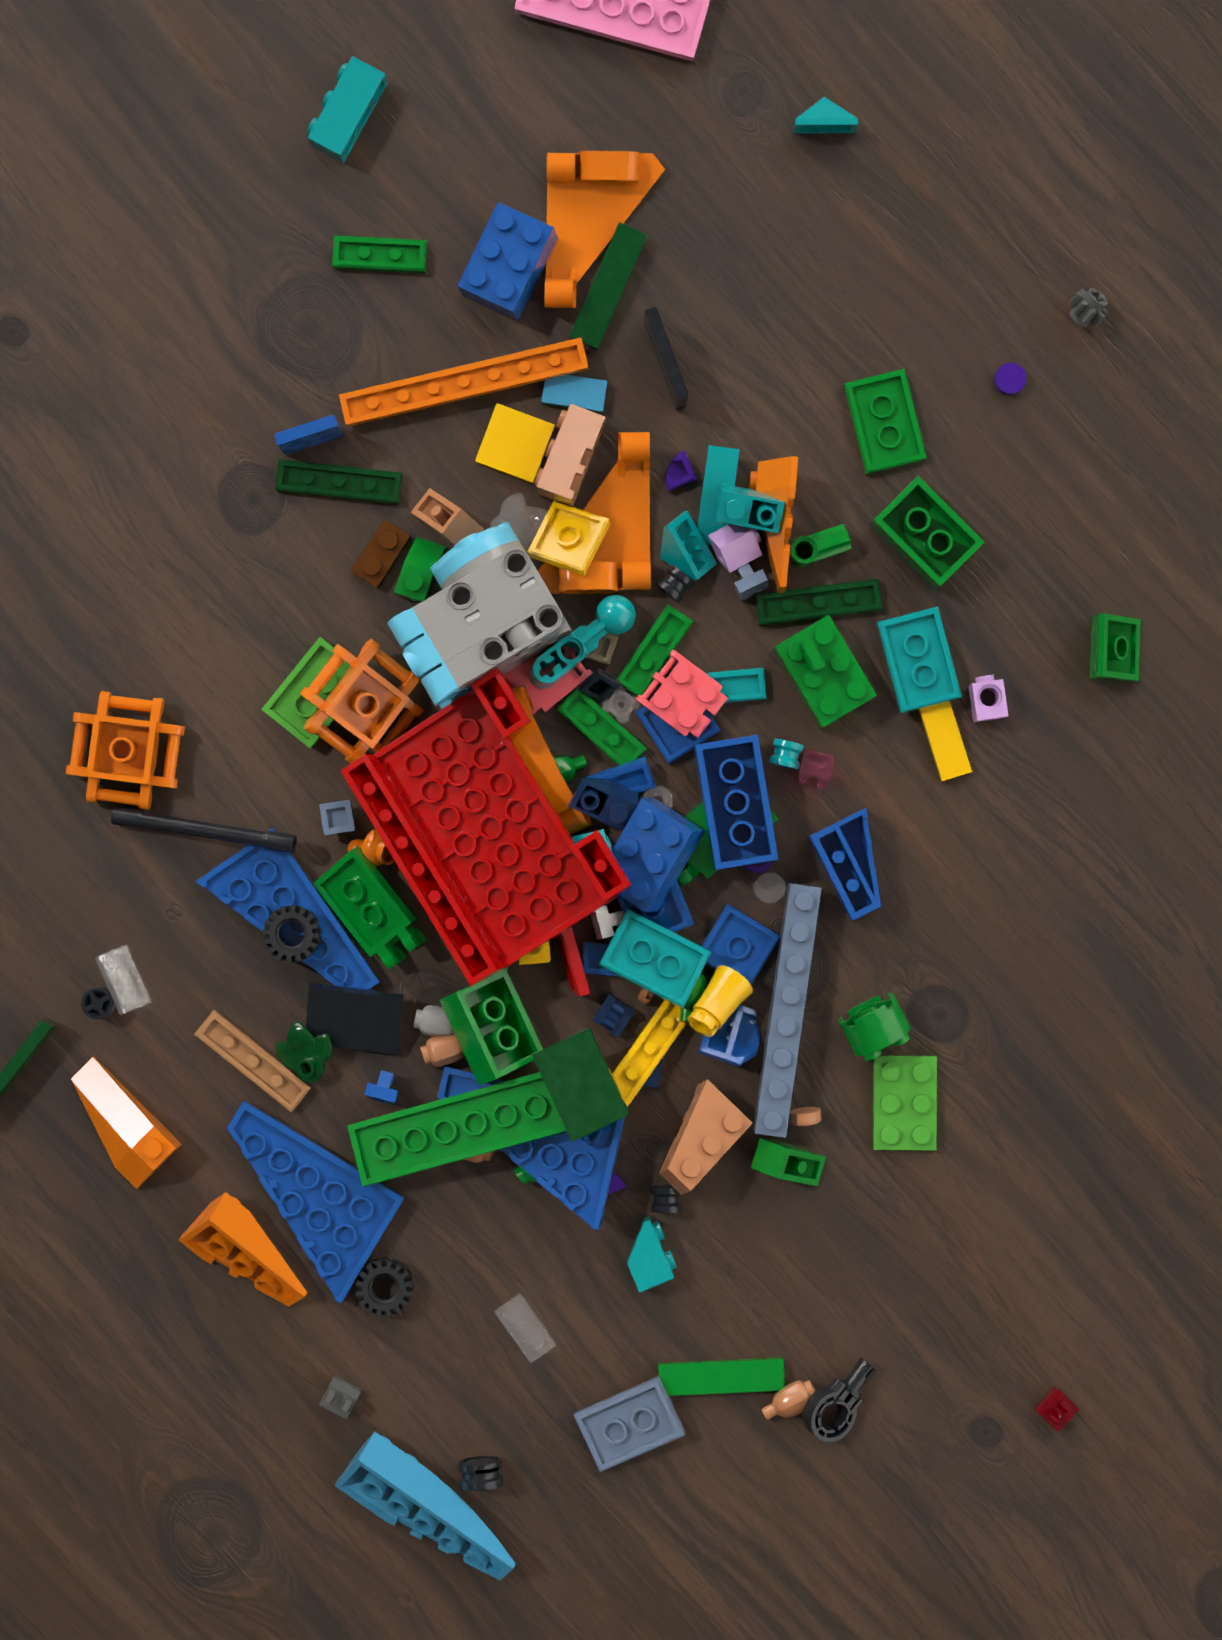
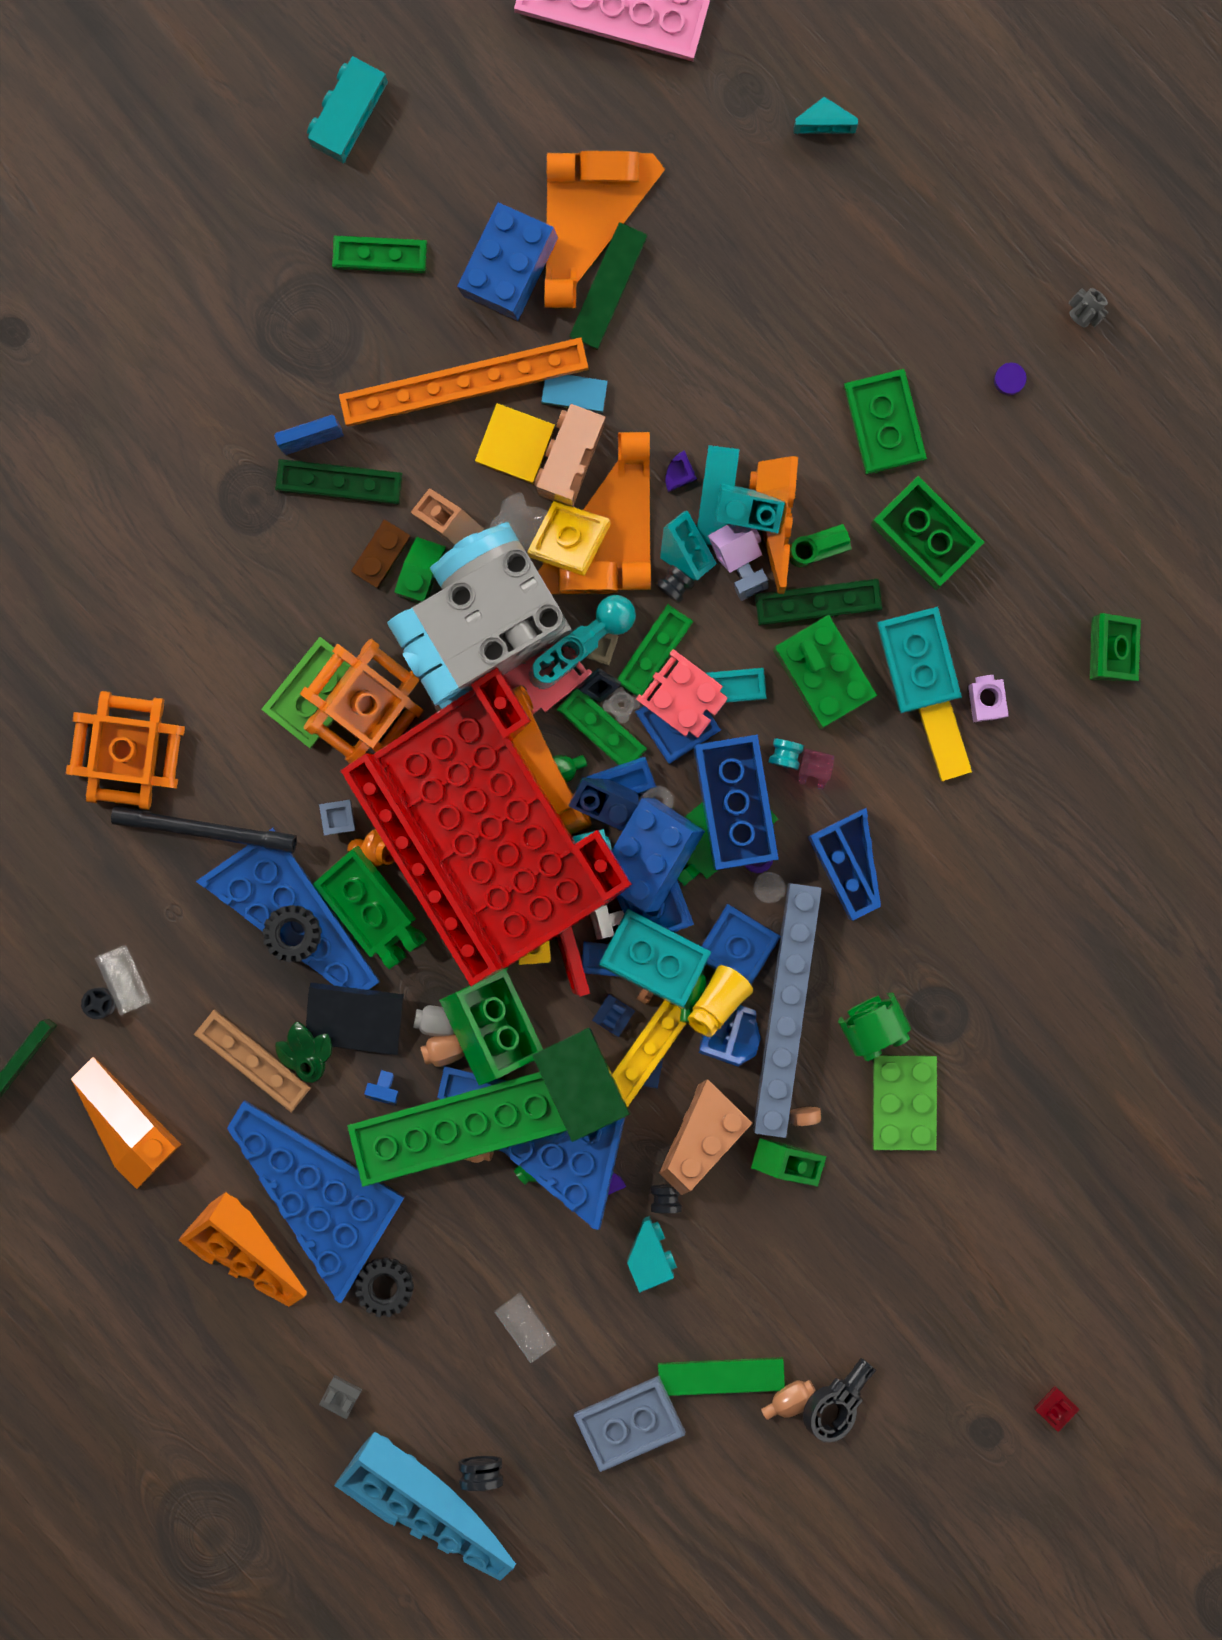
black tile [644,307,688,410] -> none

